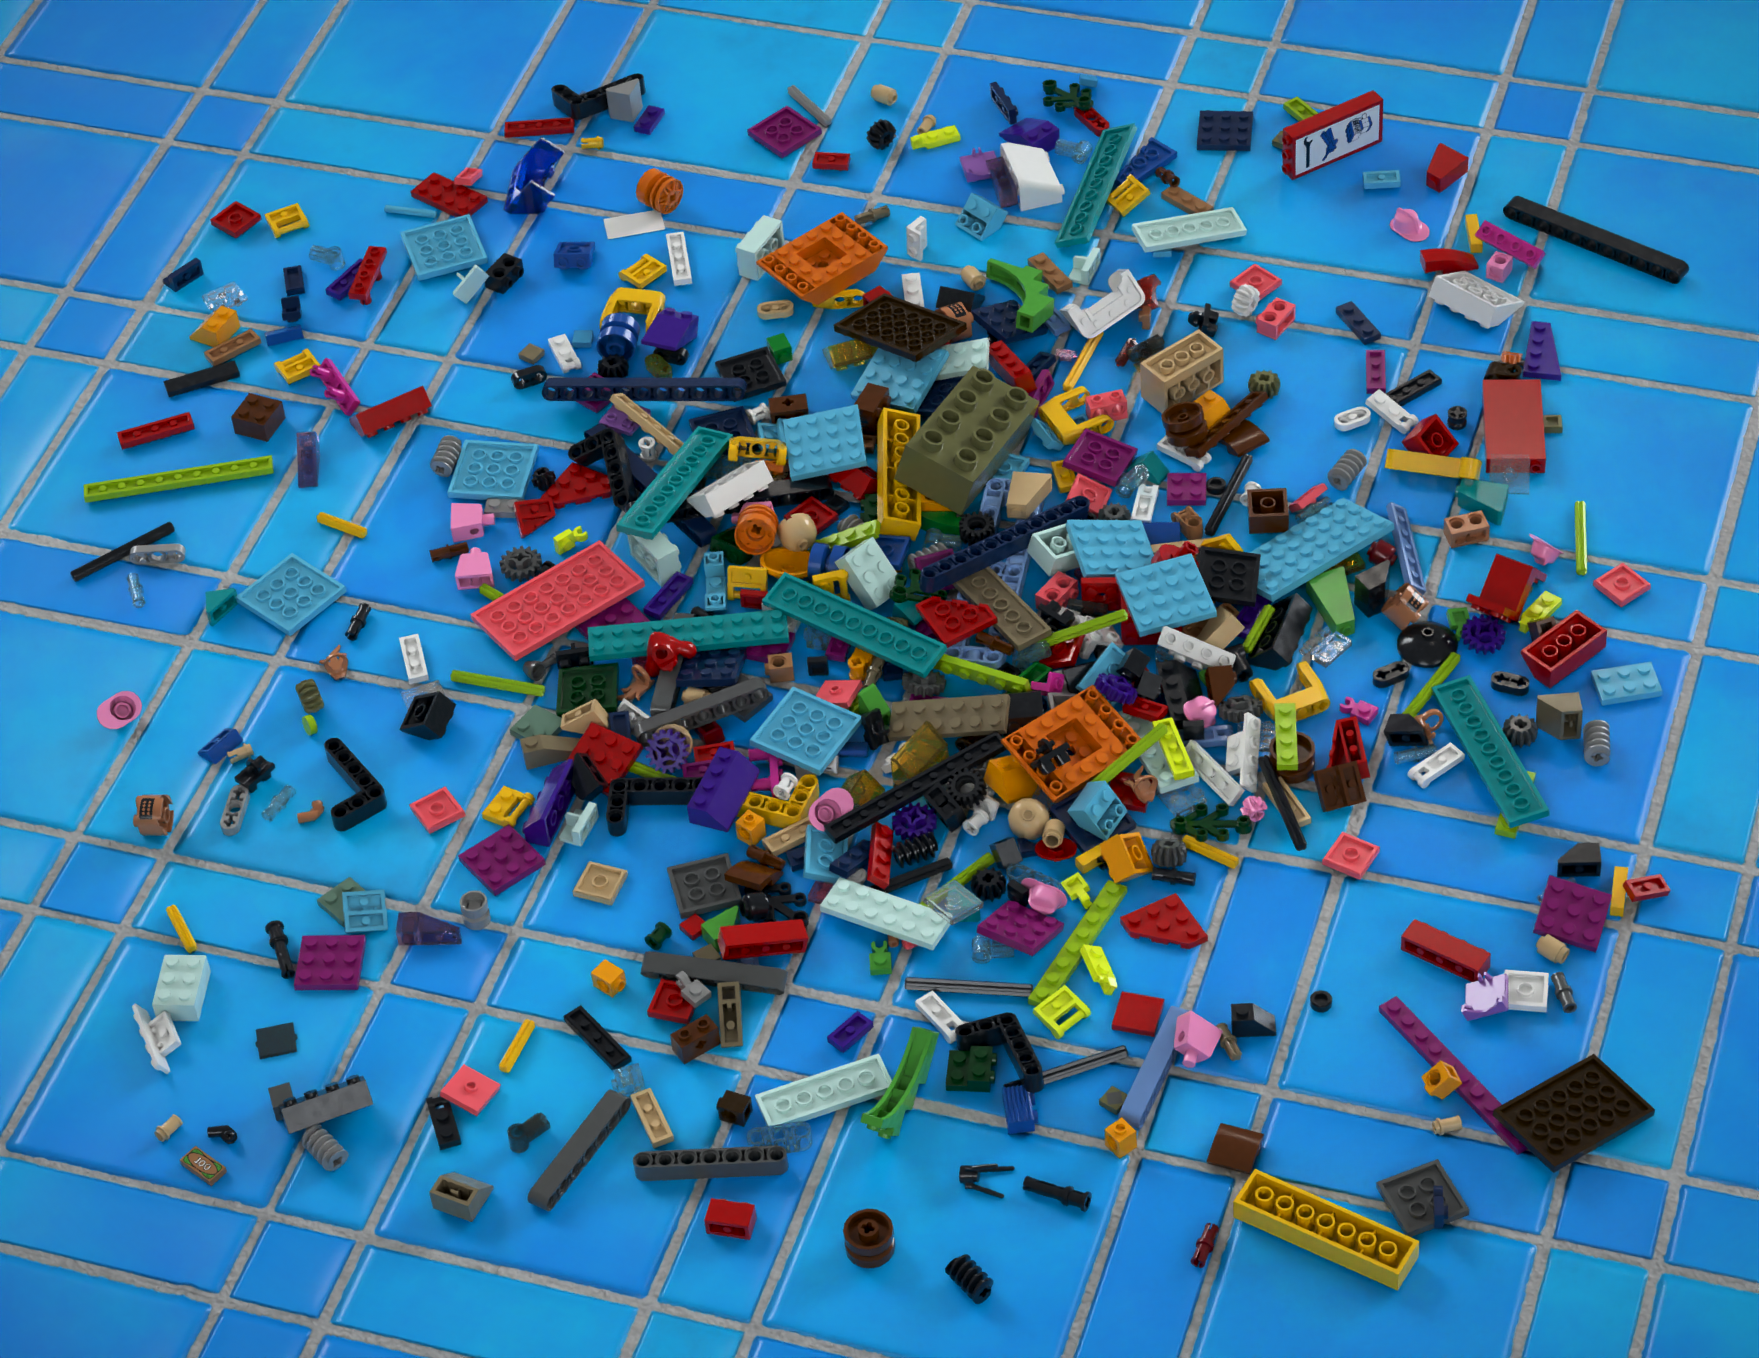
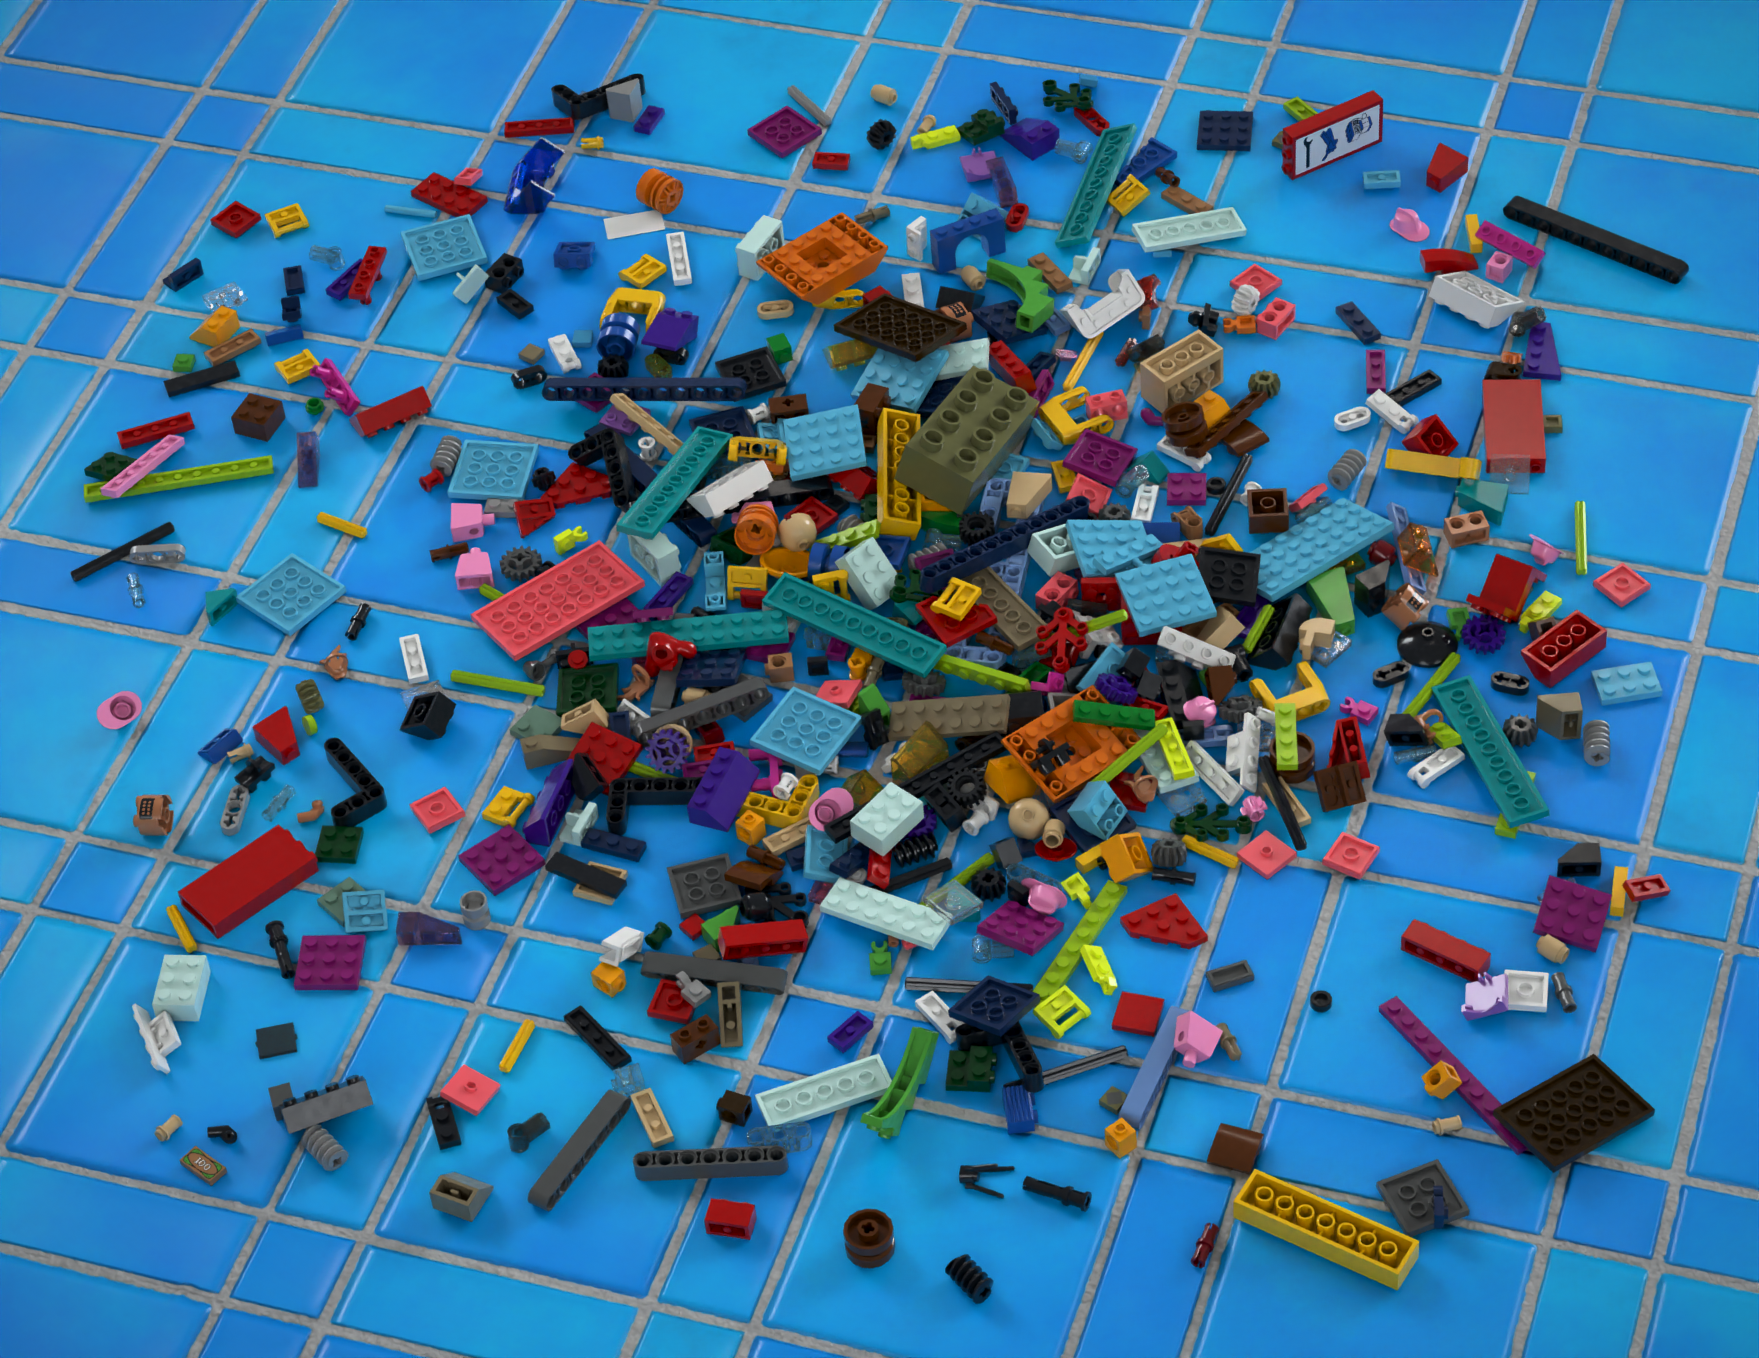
white windscreen [1000,142,1065,211] -> none
black slope [1231,1003,1276,1037] -> none
black wheel [1447,406,1467,430] -> none
none -> dark green plate [84,452,137,482]
none -> bright pink plate [100,434,185,498]
none -> bright green plate [172,354,196,372]
none -> red brick [178,824,319,939]
none -> red slope [253,706,300,765]
none -> green plate [305,398,324,415]
none -> dark green plate [315,826,364,864]
none -> red bush [419,468,444,492]
none -> black plate [496,289,534,319]
none -> black tile [545,852,627,899]
none -> red plate [568,650,588,669]
none -> dark blue plate [581,827,647,862]
none -> white window [599,926,644,967]
none -> magenta plate [632,607,673,622]
none -> light aqua brick [850,782,924,856]
none -> blue arch [930,208,1006,274]
none -> yellow plate [930,577,982,621]
none -> dark blue plate [948,975,1040,1037]
none -> dark green plate [957,109,1005,146]
none -> red plate [1006,203,1029,232]
none -> red plant [1035,607,1089,674]
none -> green plate [1073,700,1155,731]
none -> medium azure plate [1092,534,1163,576]
none -> magenta arm [1140,408,1163,426]
none -> dark grey tile [1206,960,1254,992]
none -> orange plate [1223,315,1256,334]
none -> coral plate [1237,830,1297,880]
none -> white pin [1255,706,1275,727]
none -> tan brick [1299,618,1335,660]
none -> clear orange slope [1397,522,1439,577]
none -> lime plate [1429,722,1462,749]
none -> clear smoke piece [1509,306,1546,337]

